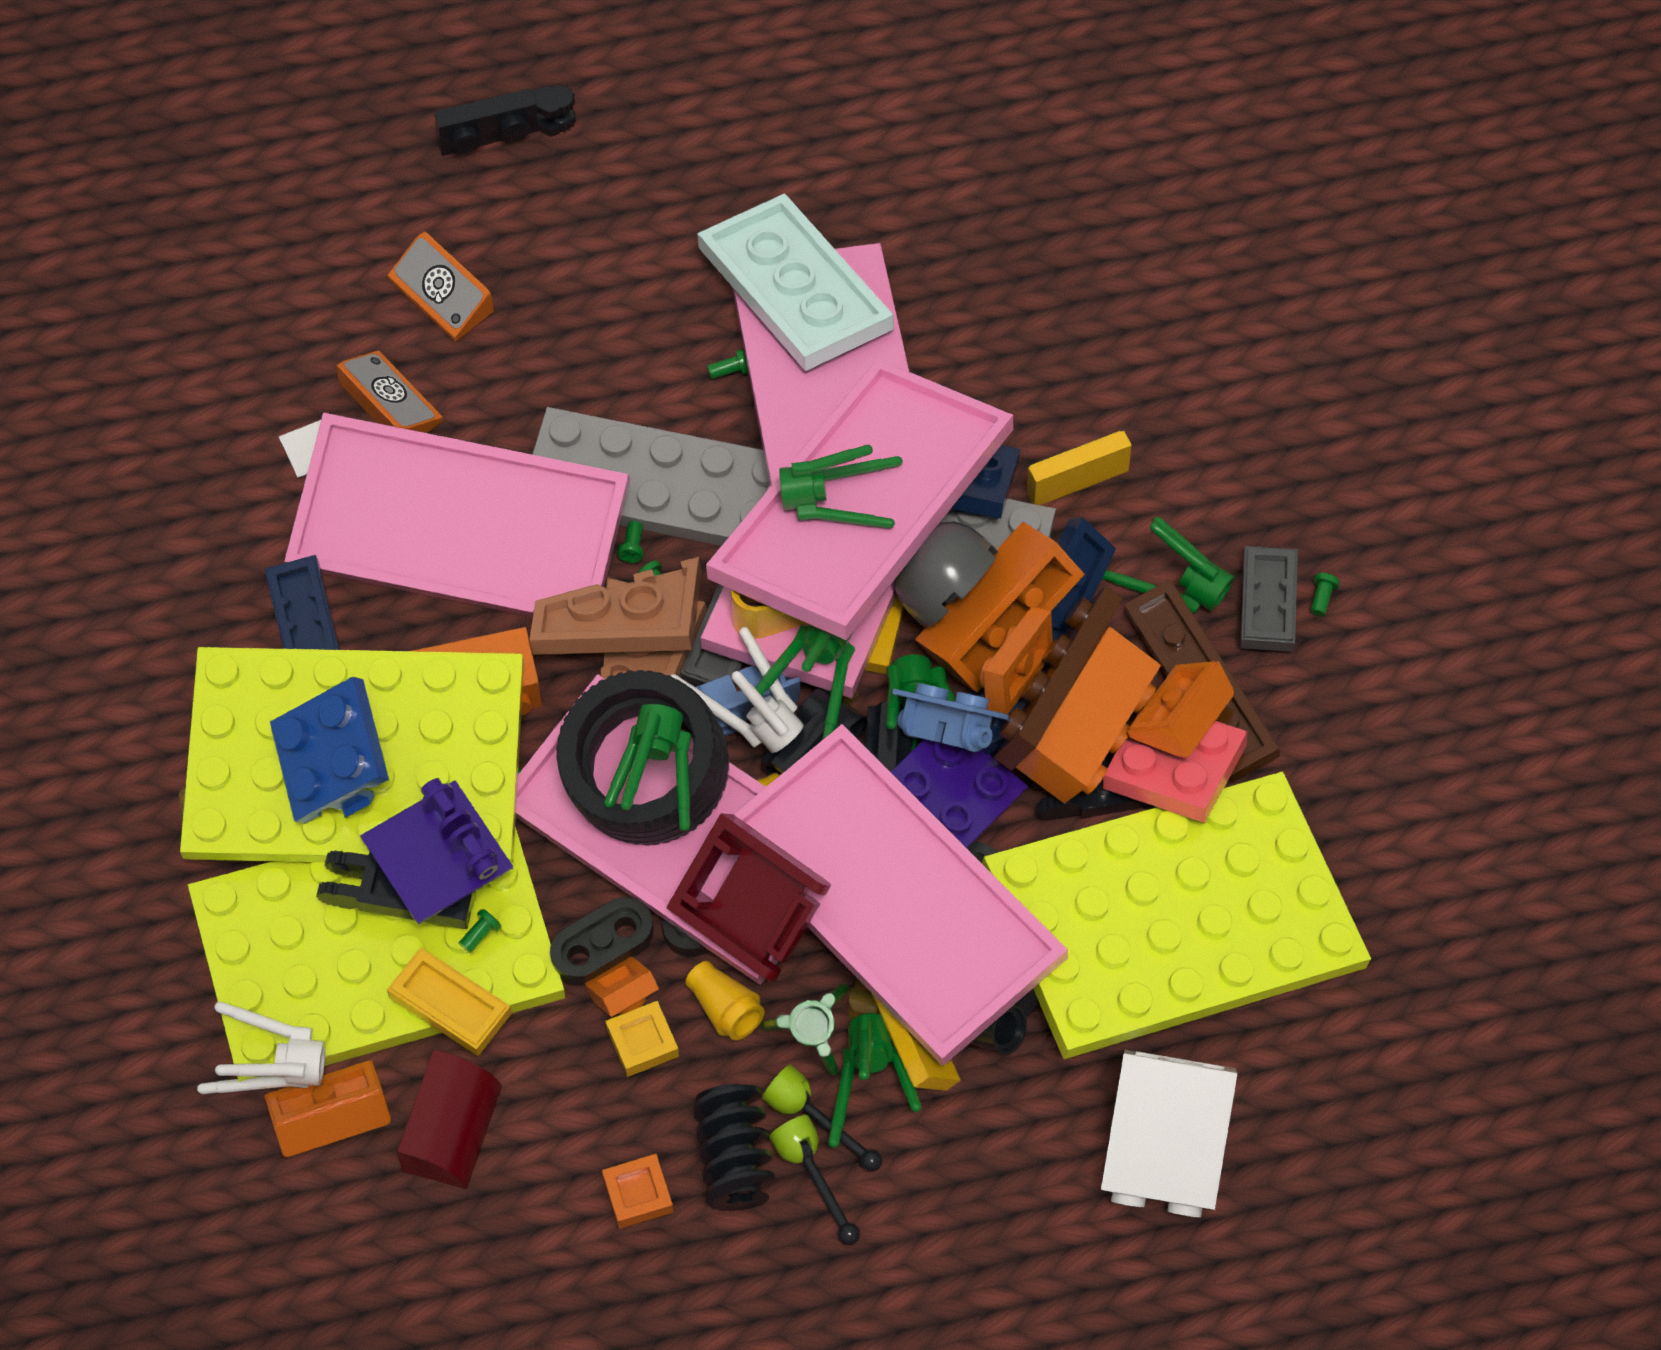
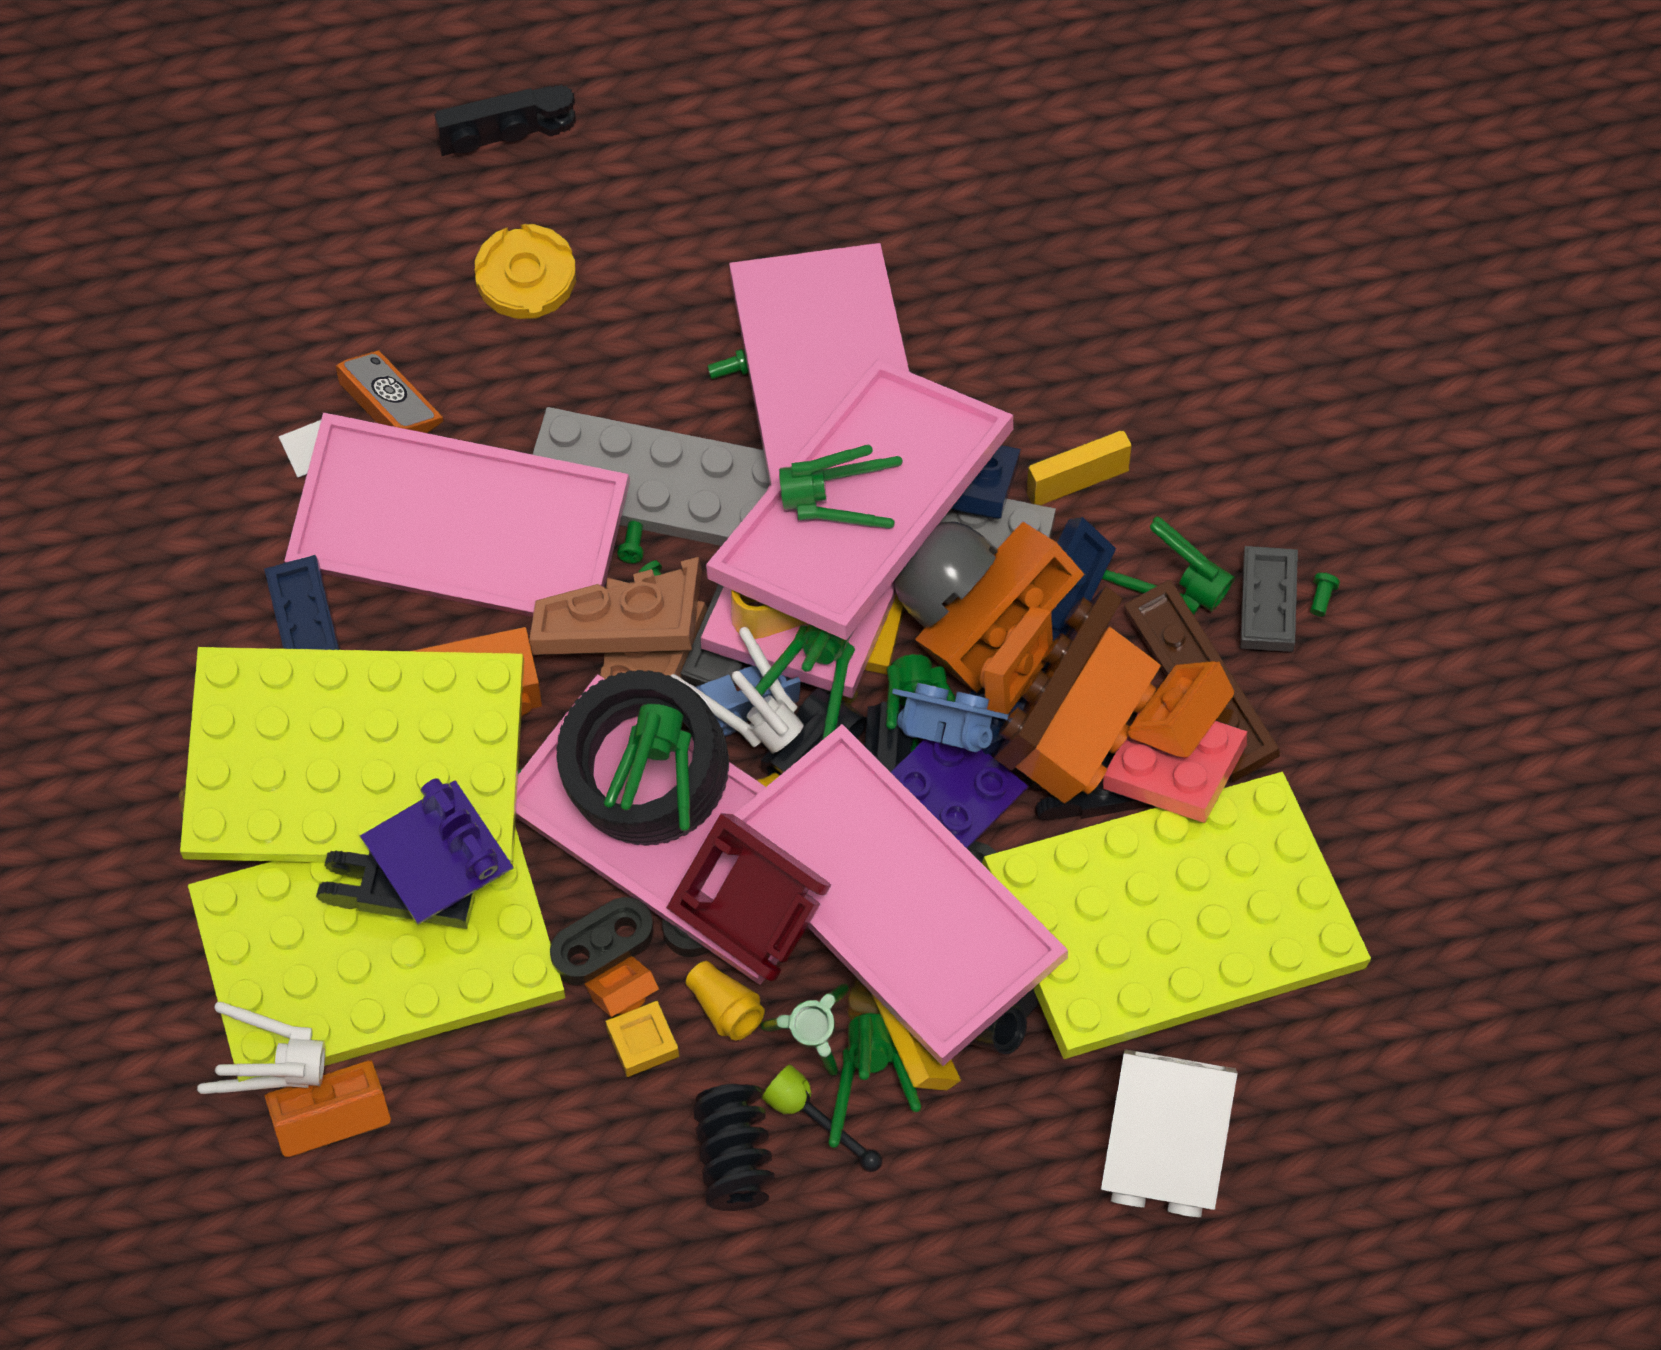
blue piece [270,677,389,824] -> none
slope [387,231,494,342] -> none
yellow tile [387,948,512,1056] -> none
dark red brick [397,1049,502,1189] -> none
green piece [458,909,502,953] -> none
orange plate [602,1154,674,1229] -> none
light aqua plate [697,193,894,371] -> none
hinge [769,1115,860,1246] -> none
none -> yellow tile [475,224,576,319]

